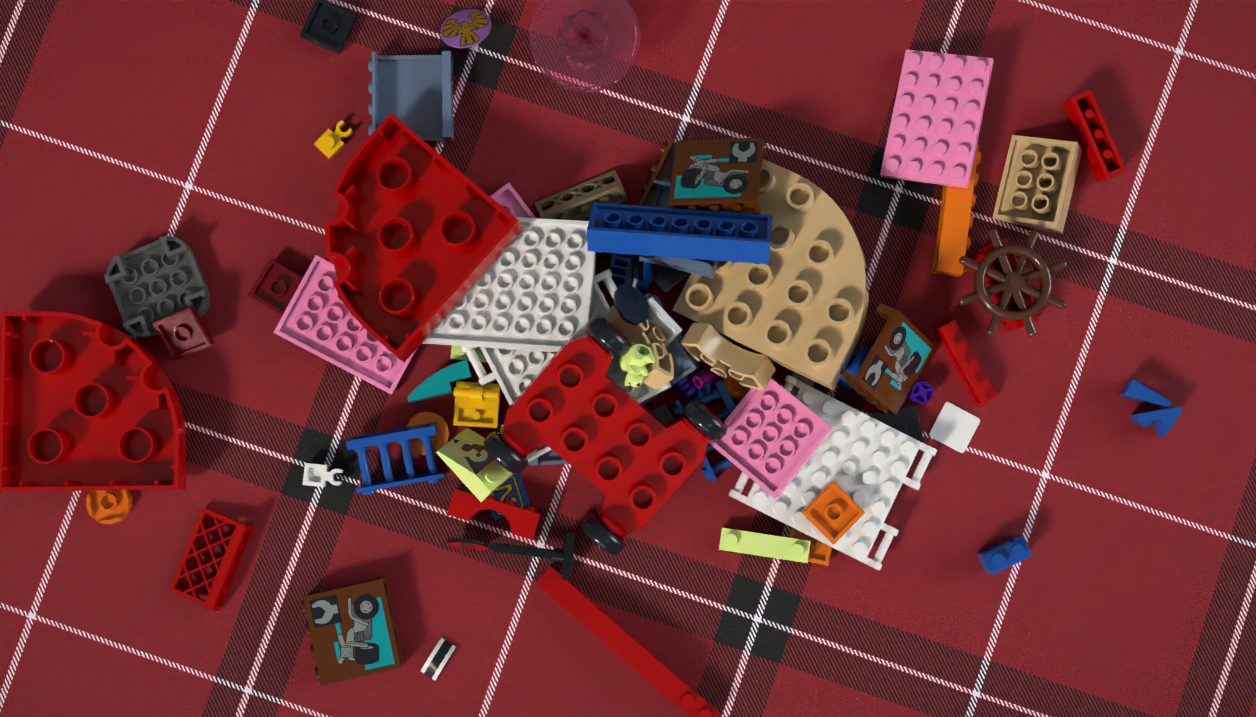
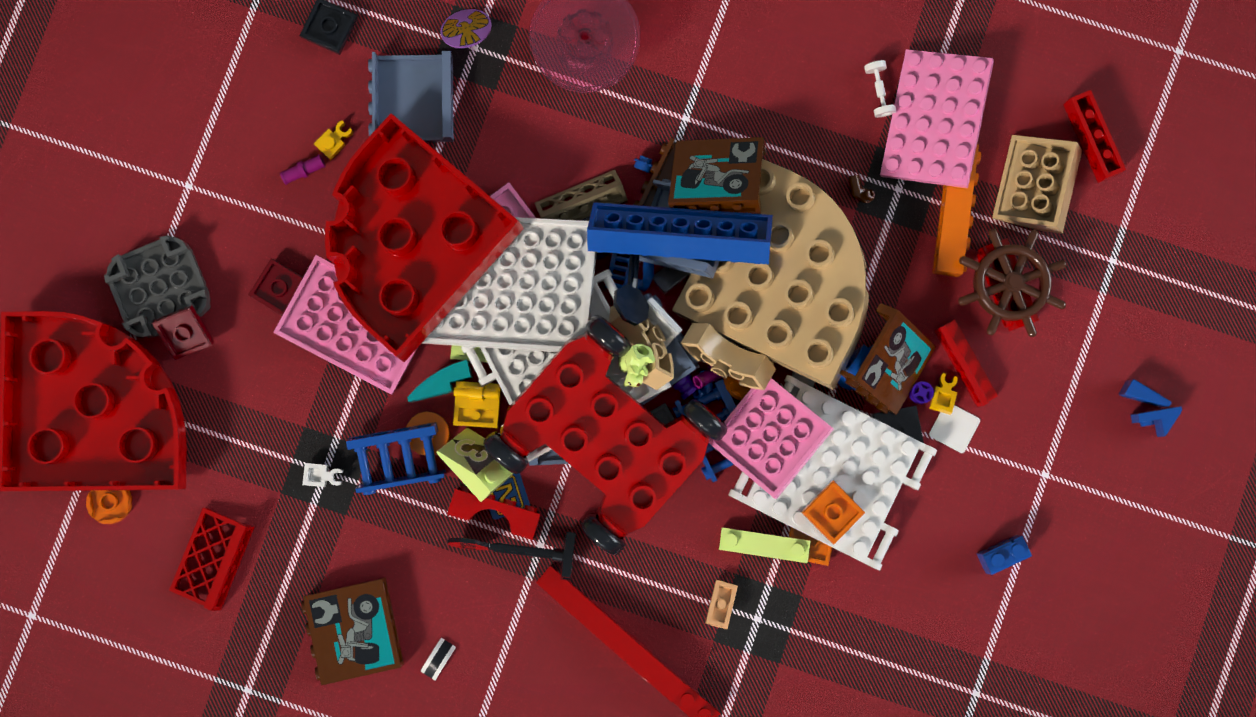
none -> magenta pin [280,154,326,185]
none -> blue plate [634,155,653,173]
none -> light nougat plate [705,580,738,629]
none -> reddish brown arm [848,175,875,203]
none -> white wheel [864,60,896,118]
none -> yellow plate [929,373,957,415]

